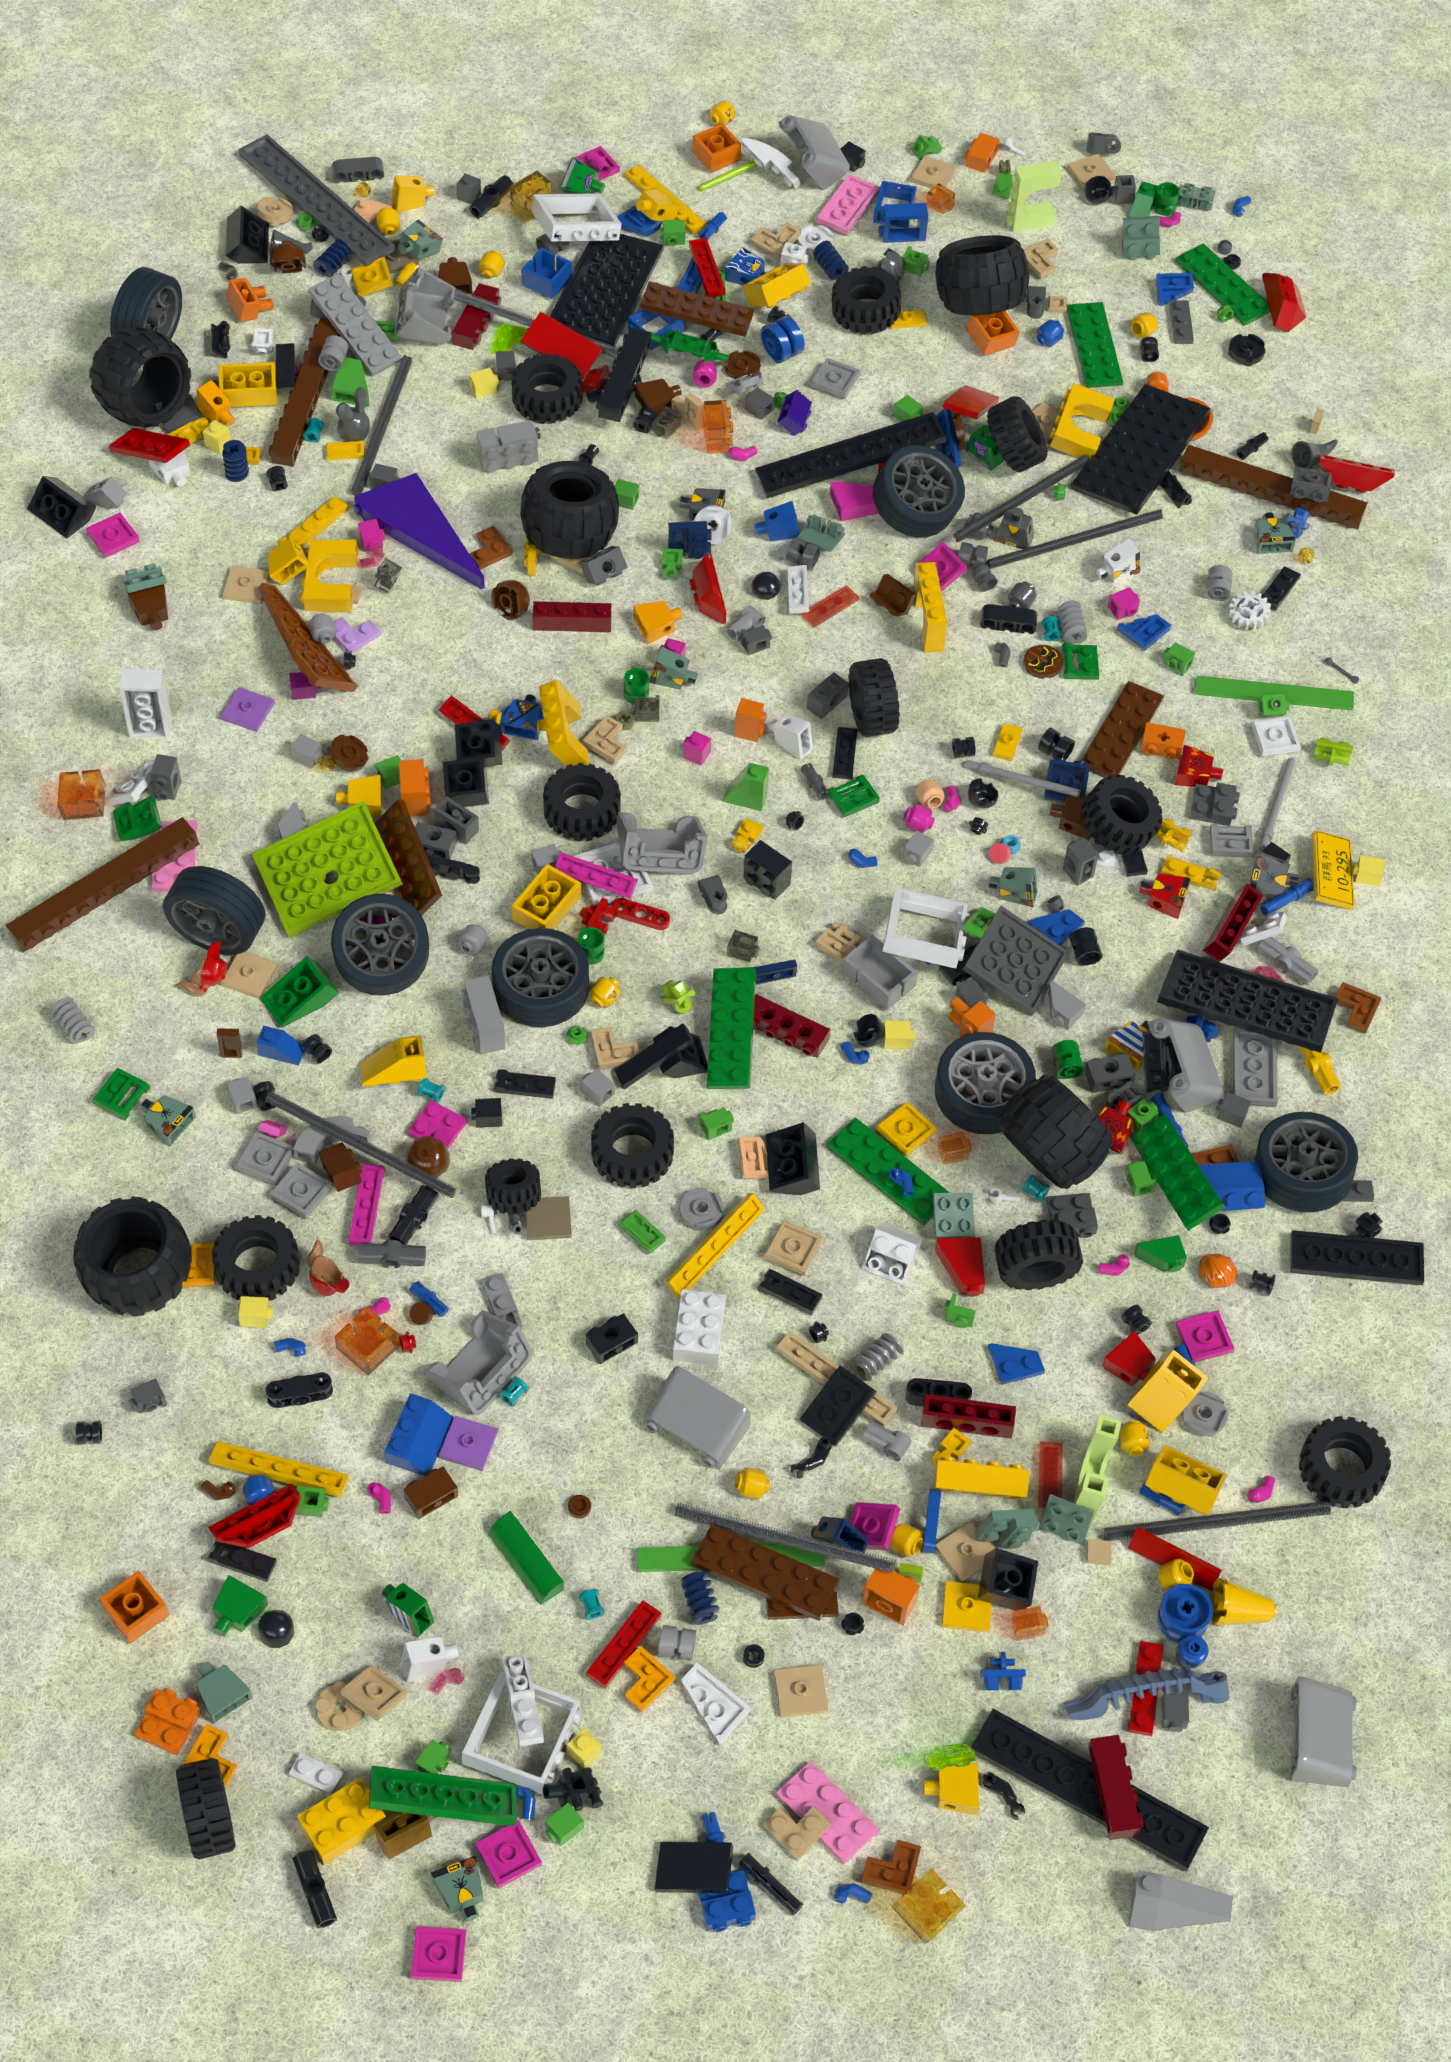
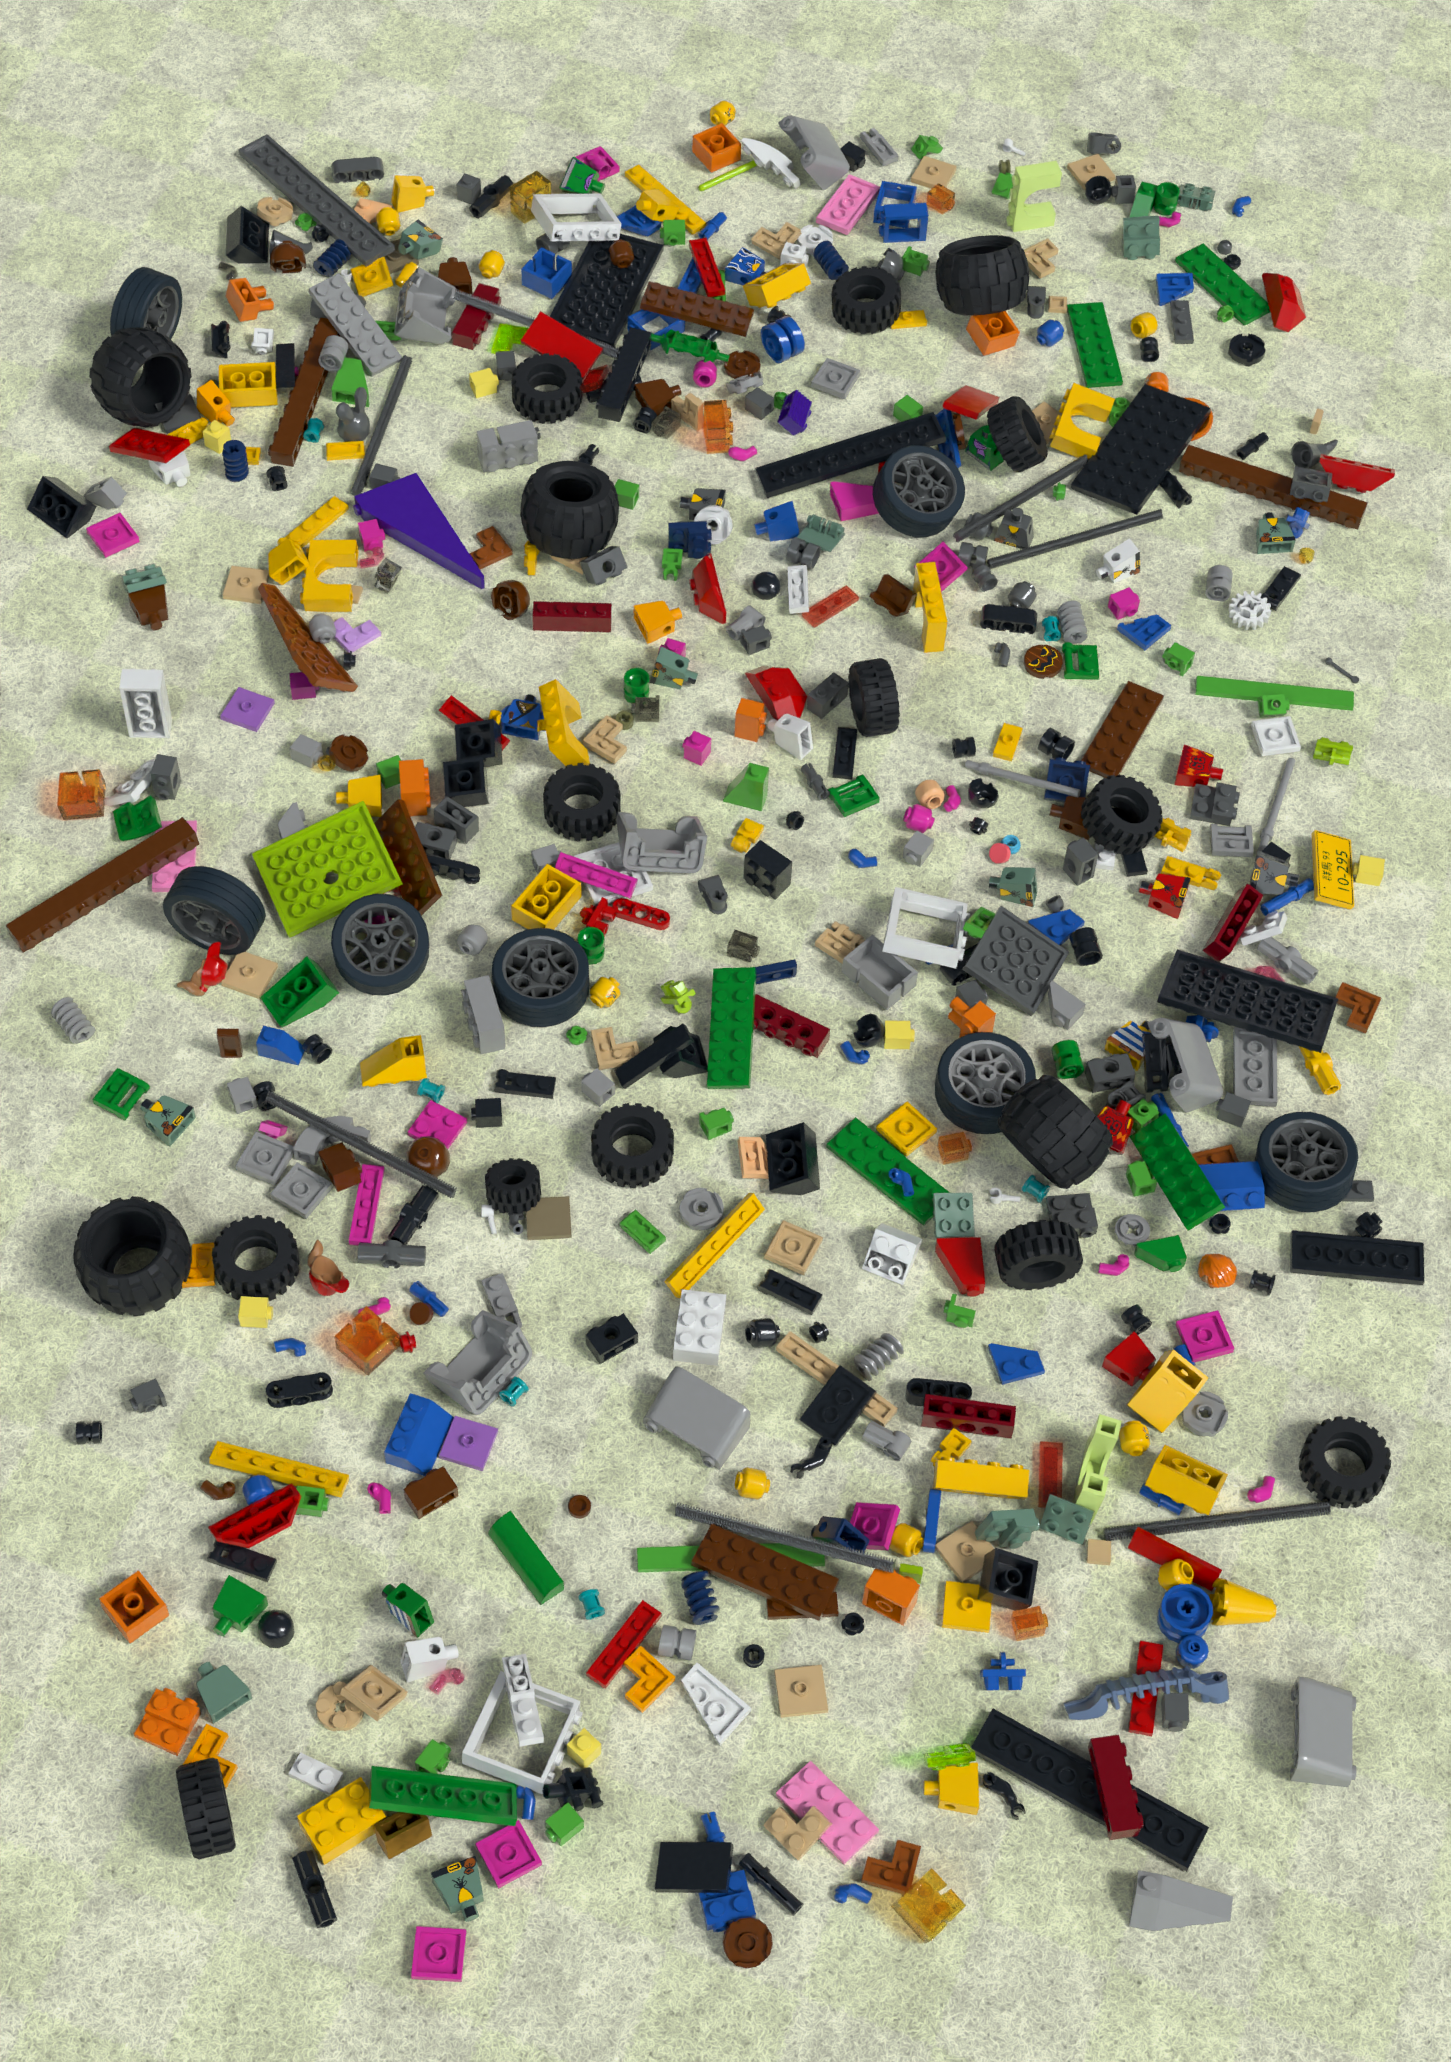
orange brick [964,132,1000,173] -> none
orange brick [1140,722,1186,759] -> none
none -> reddish brown head [609,240,634,268]
none -> reddish brown tile [722,1916,773,1968]
none -> red wedge [745,666,807,720]
none -> black head [745,1318,780,1348]
none -> light grey hinge [860,128,898,166]
none -> light grey gear [1115,1214,1150,1247]

